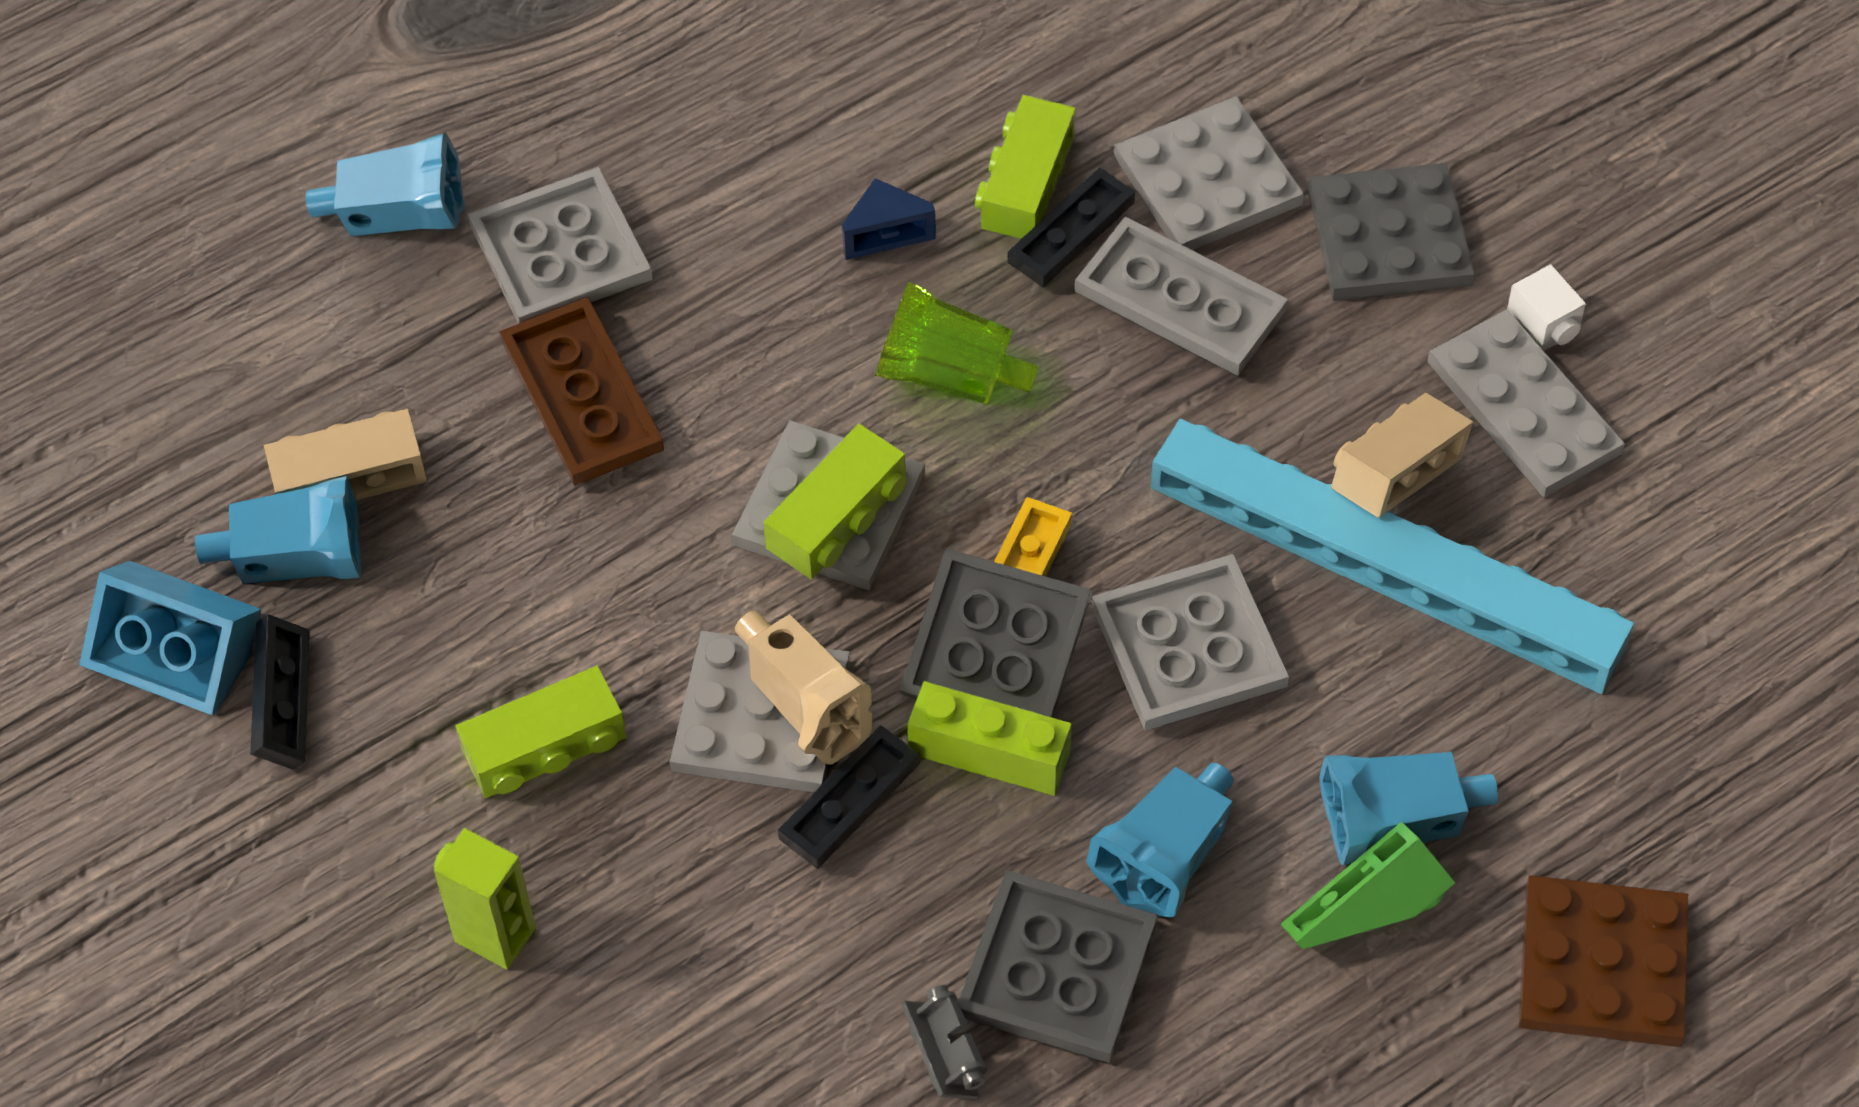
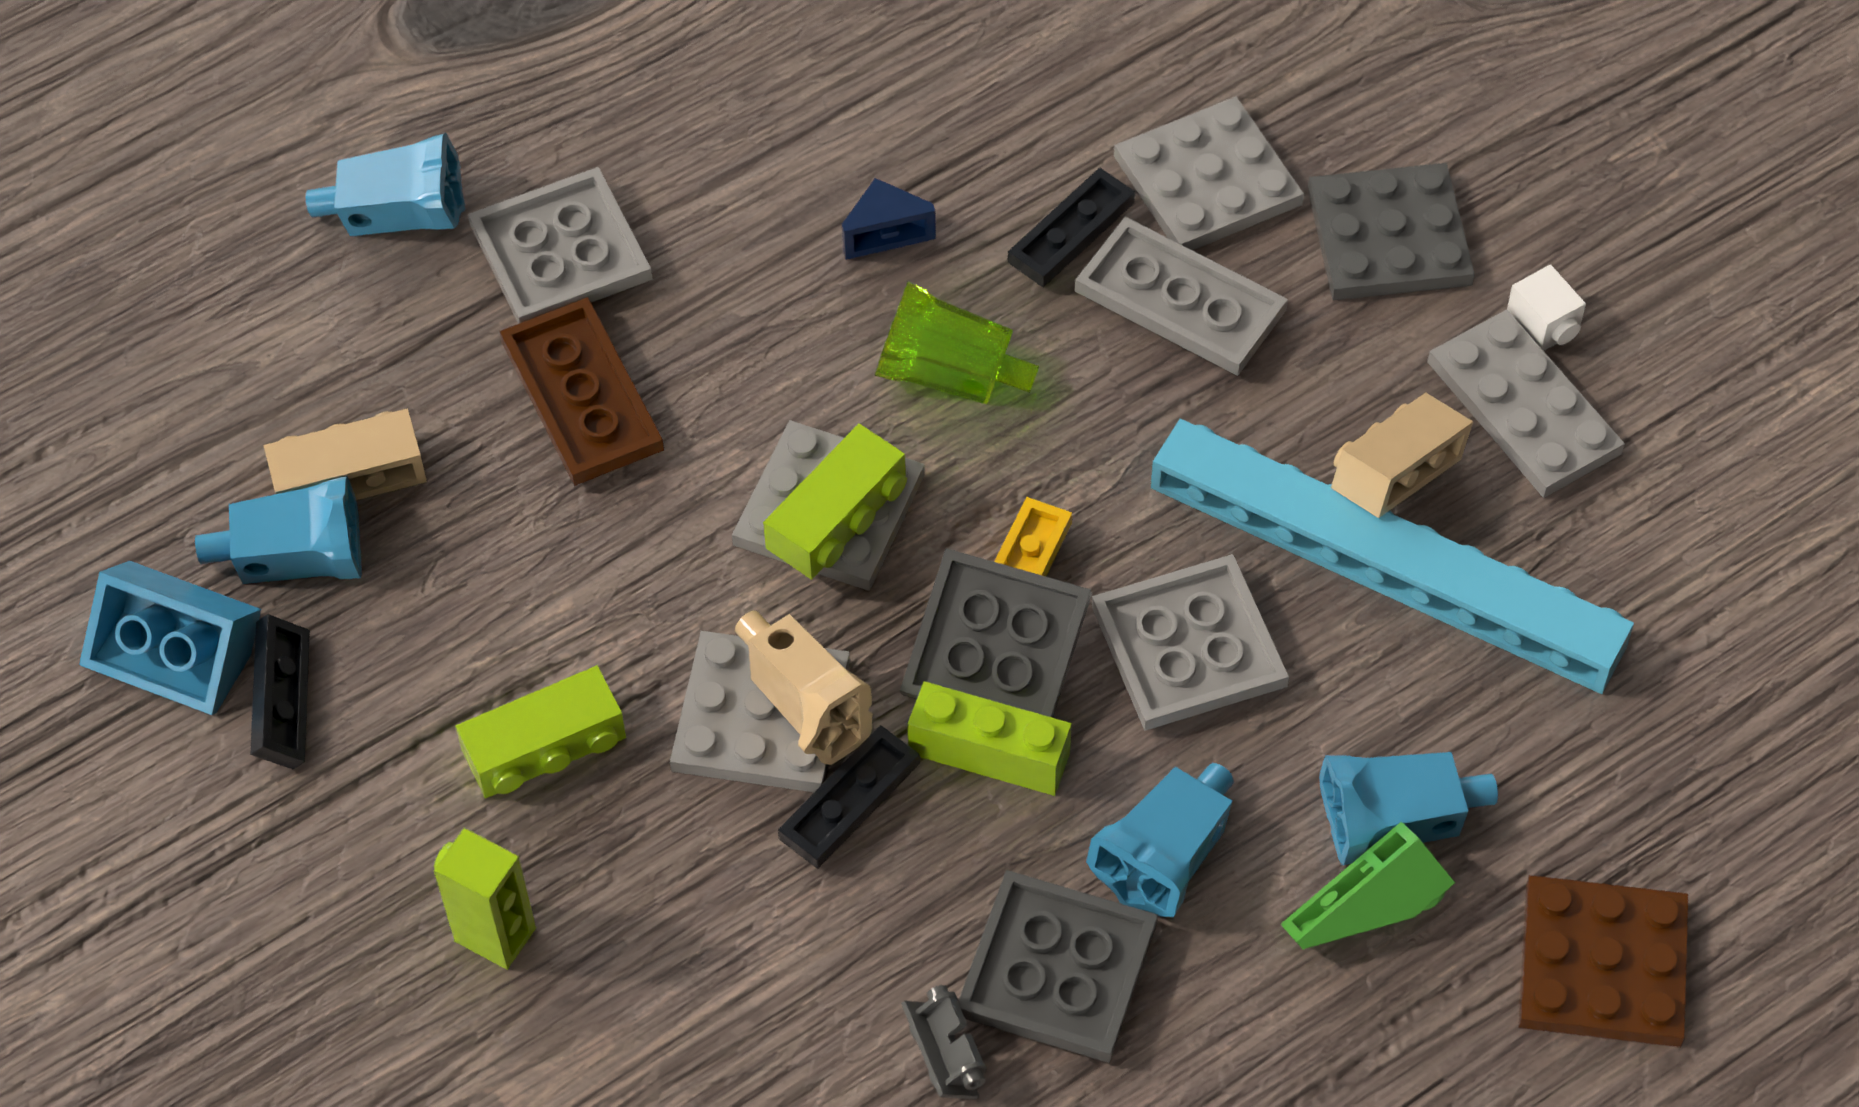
lime brick [975,95,1076,239] -> none

